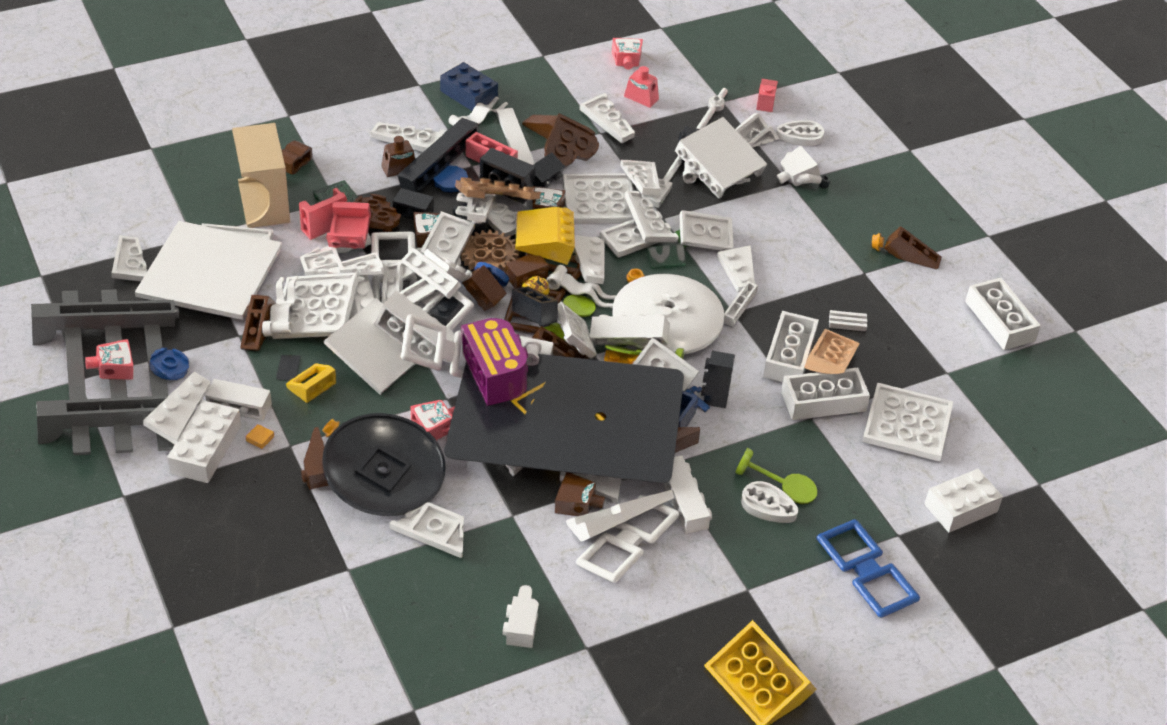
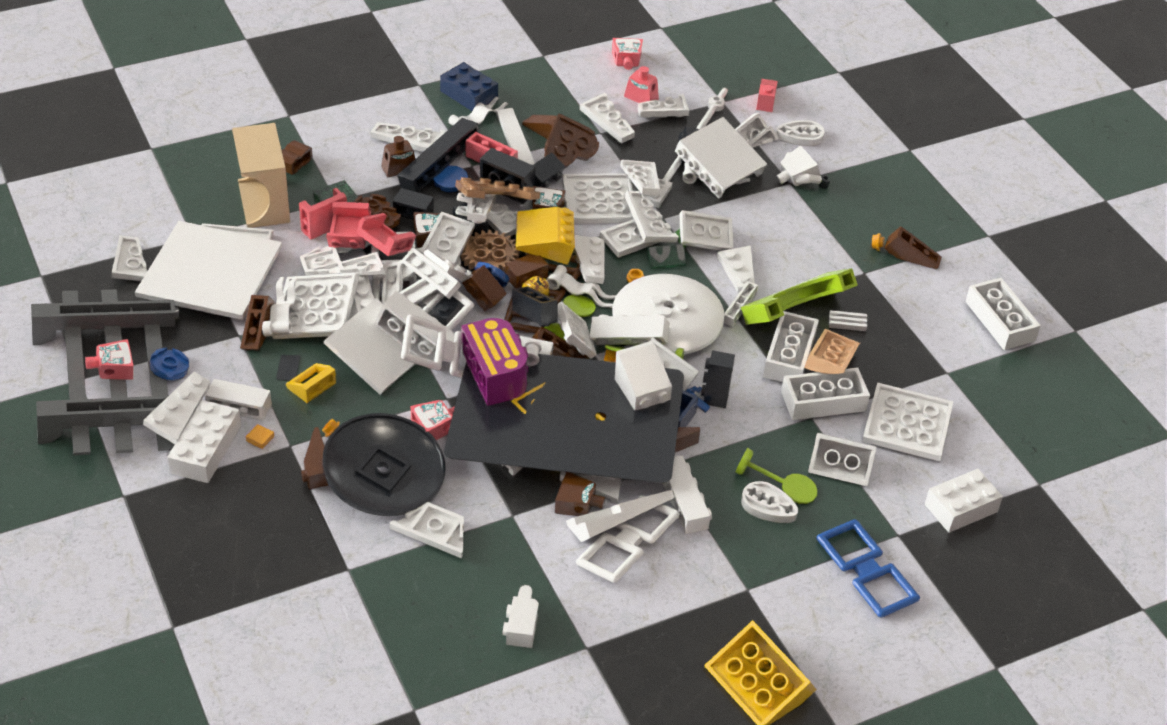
none -> coral panel [356,213,416,256]
none -> white slope [615,341,672,411]
none -> white wing [638,94,689,118]
none -> lime arch [740,268,858,325]
none -> white slope [808,433,877,486]

